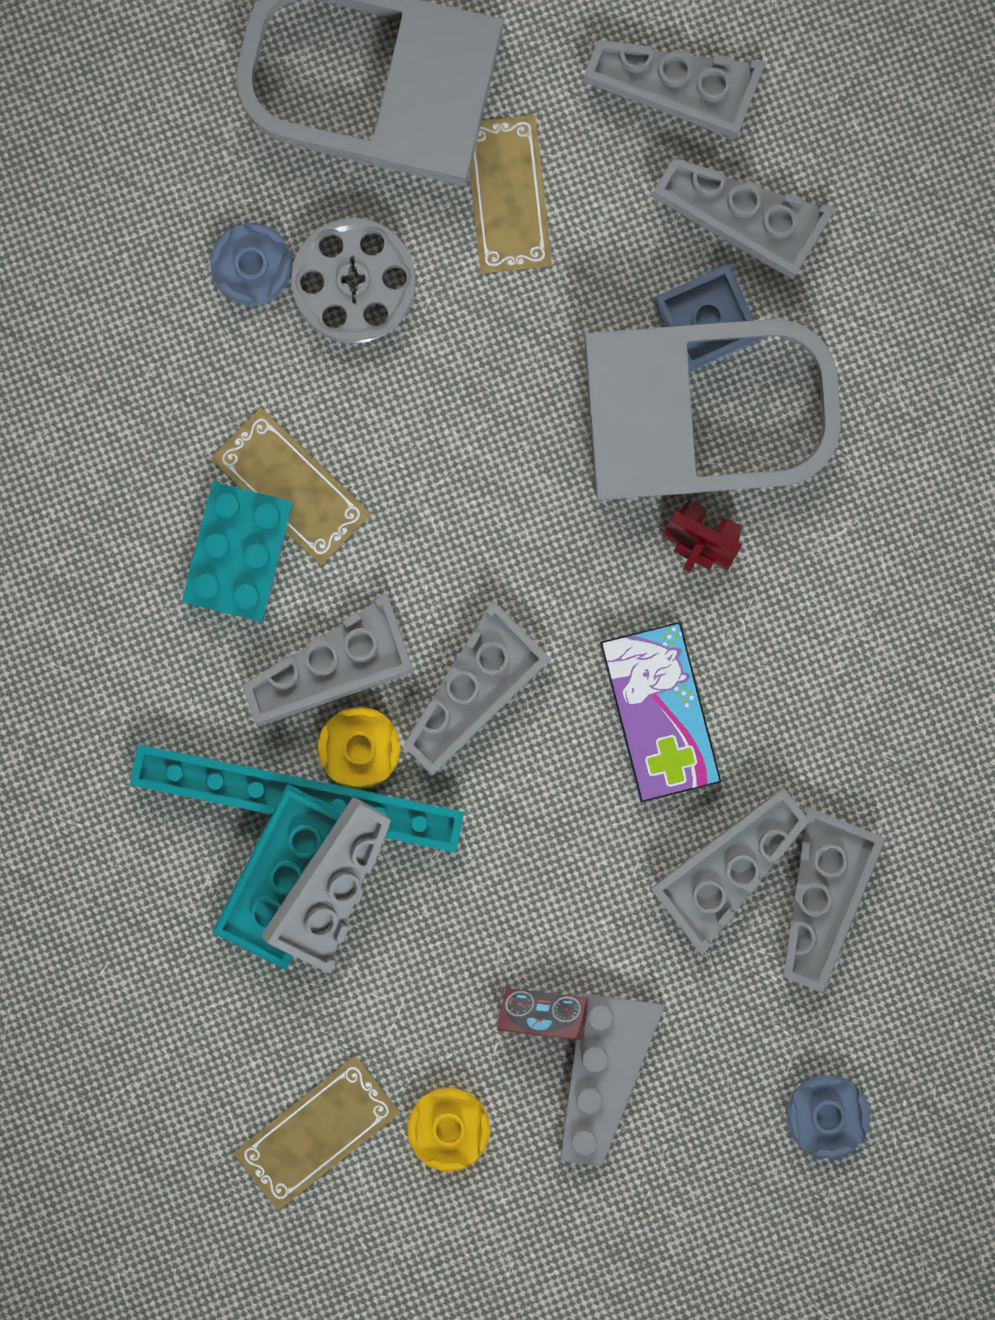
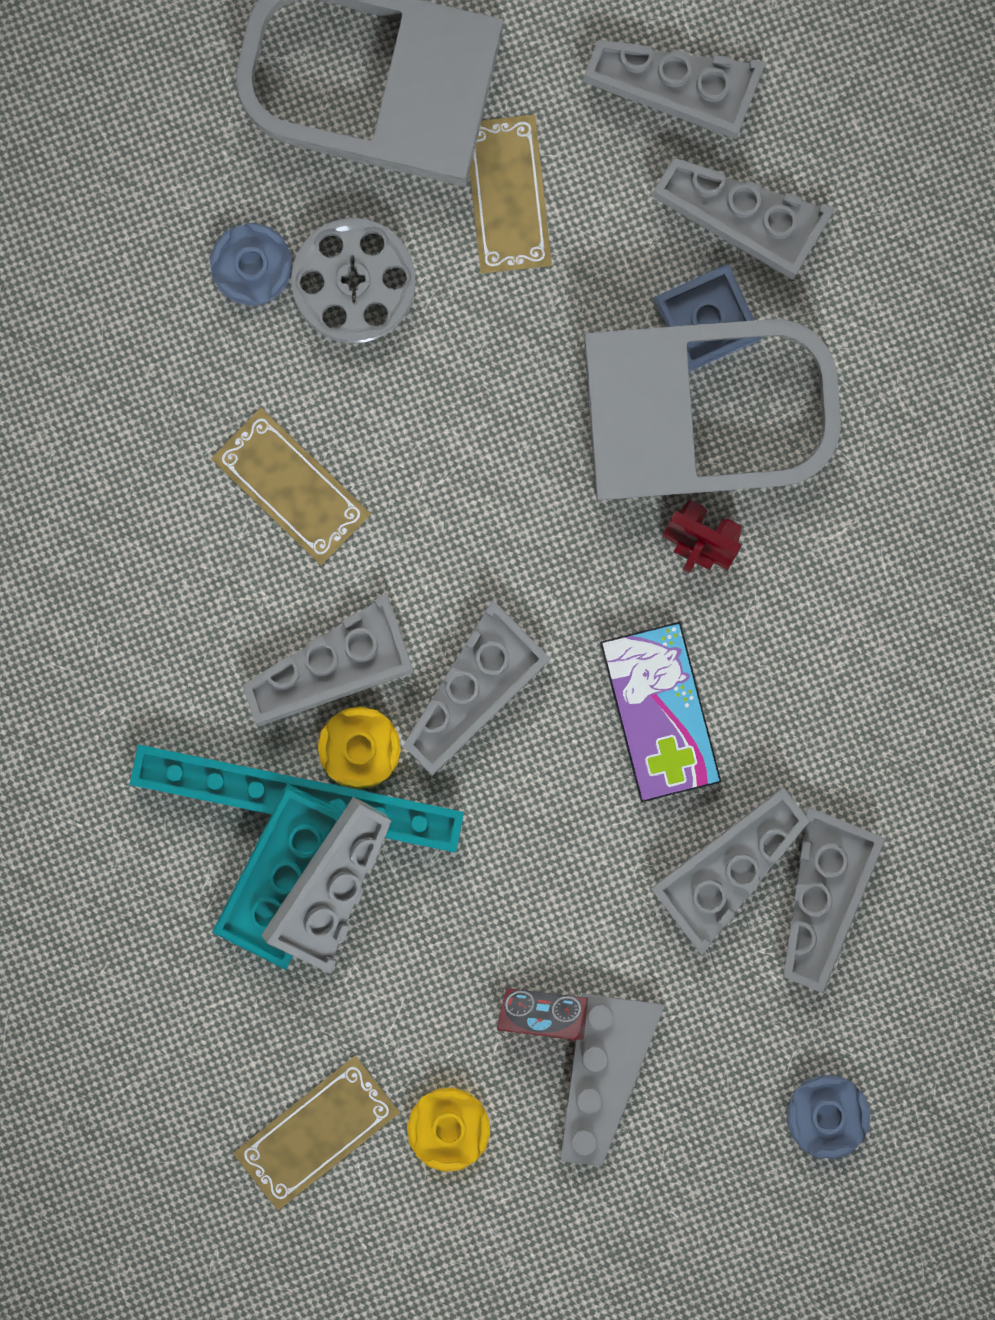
teal plate [182,481,294,623] -> none

